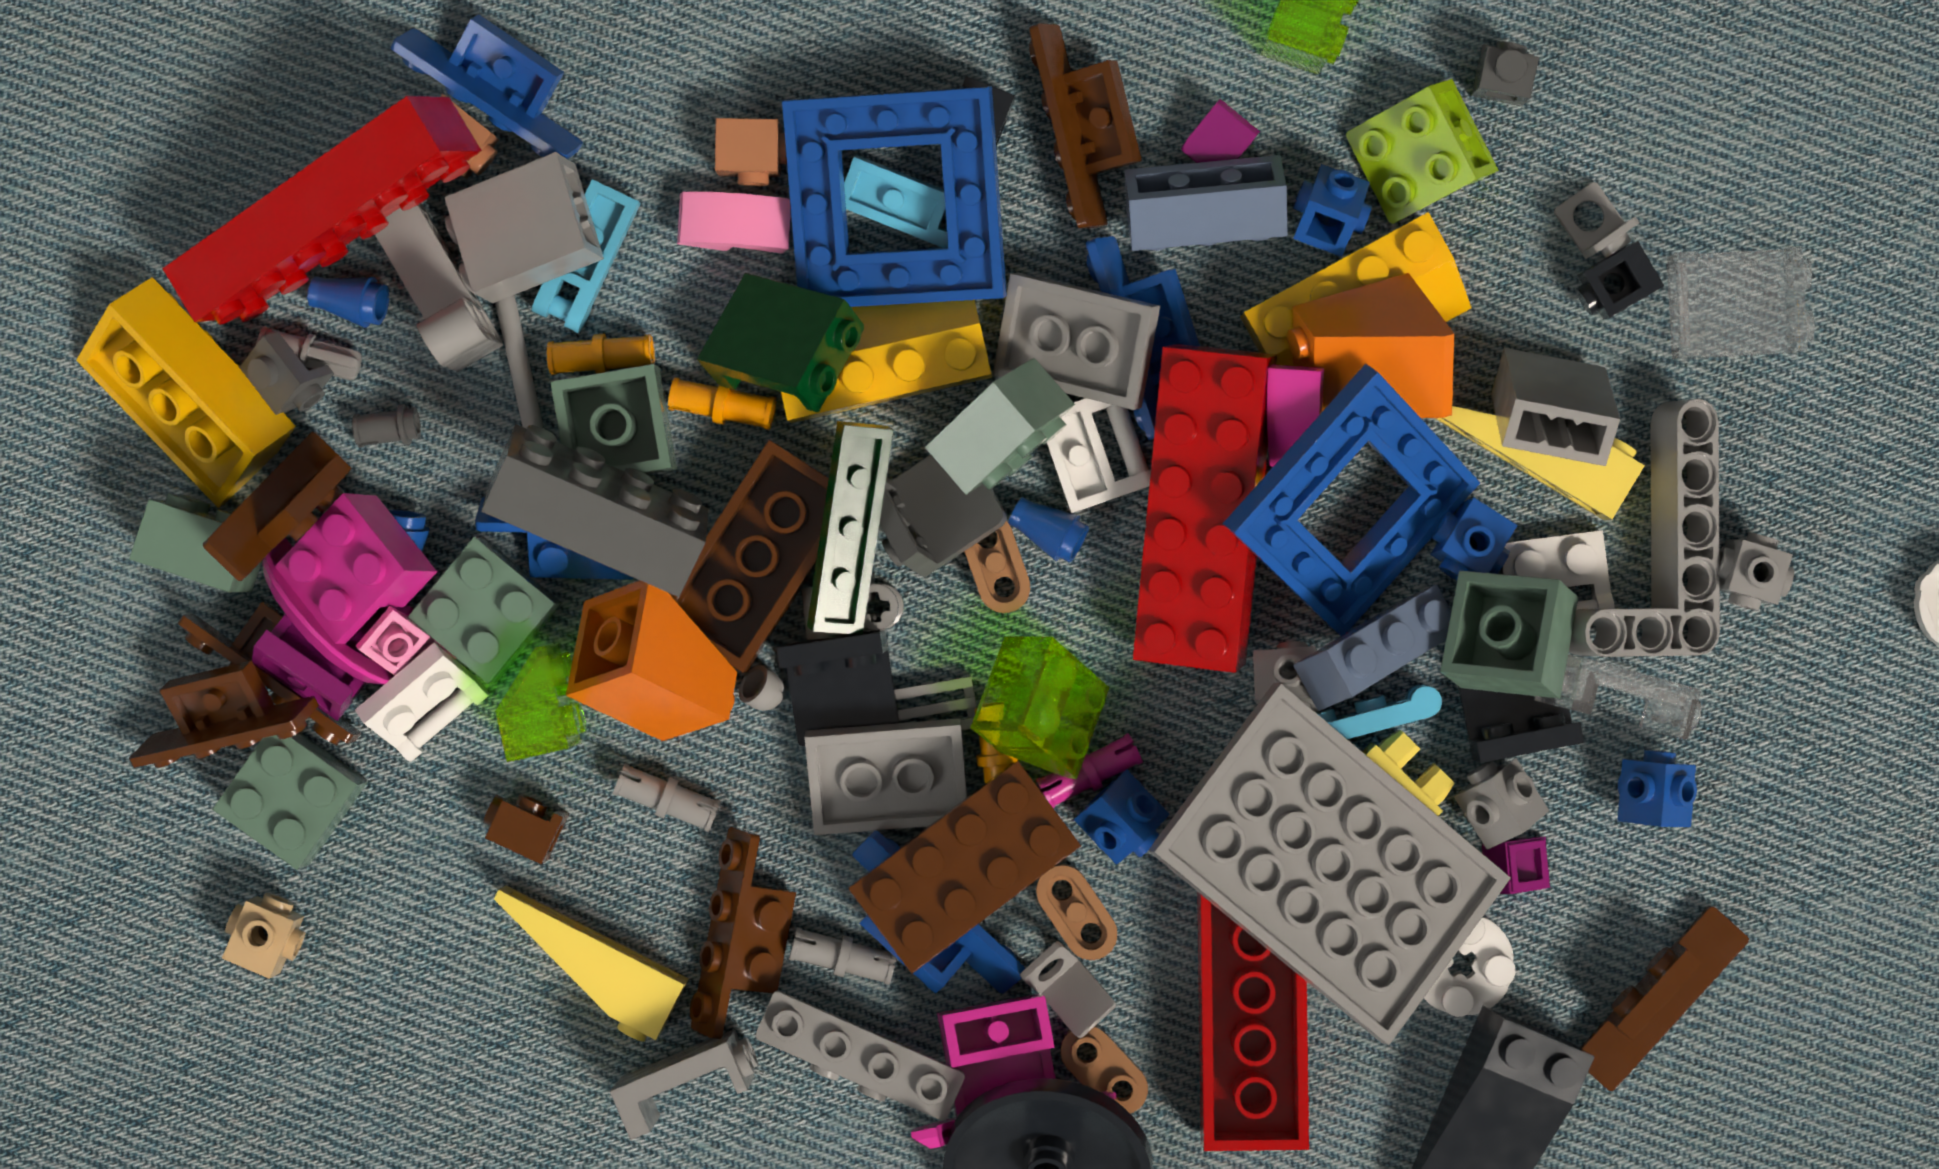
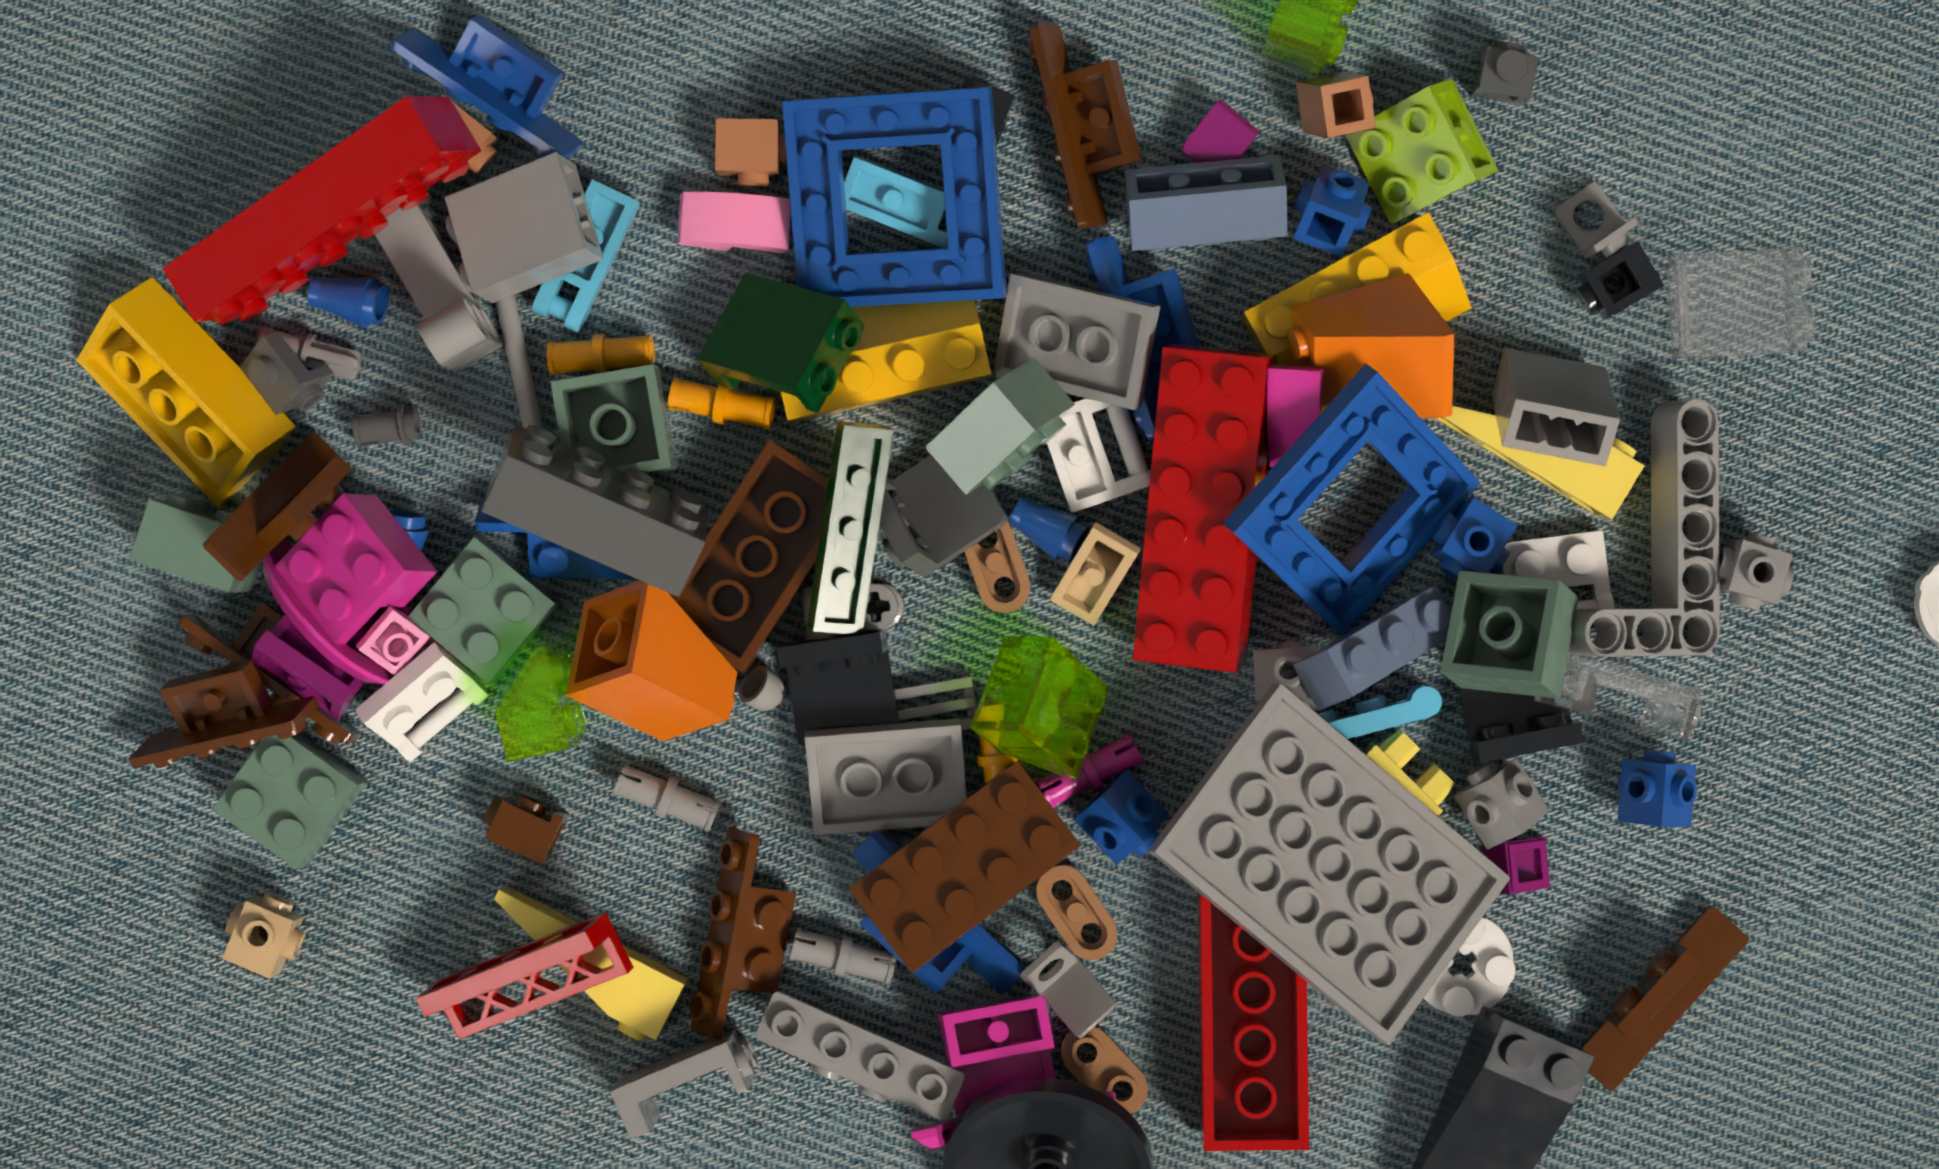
none -> fence [416,912,634,1039]
none -> tan slope [1050,522,1141,626]
none -> nougat brick [1296,72,1376,138]

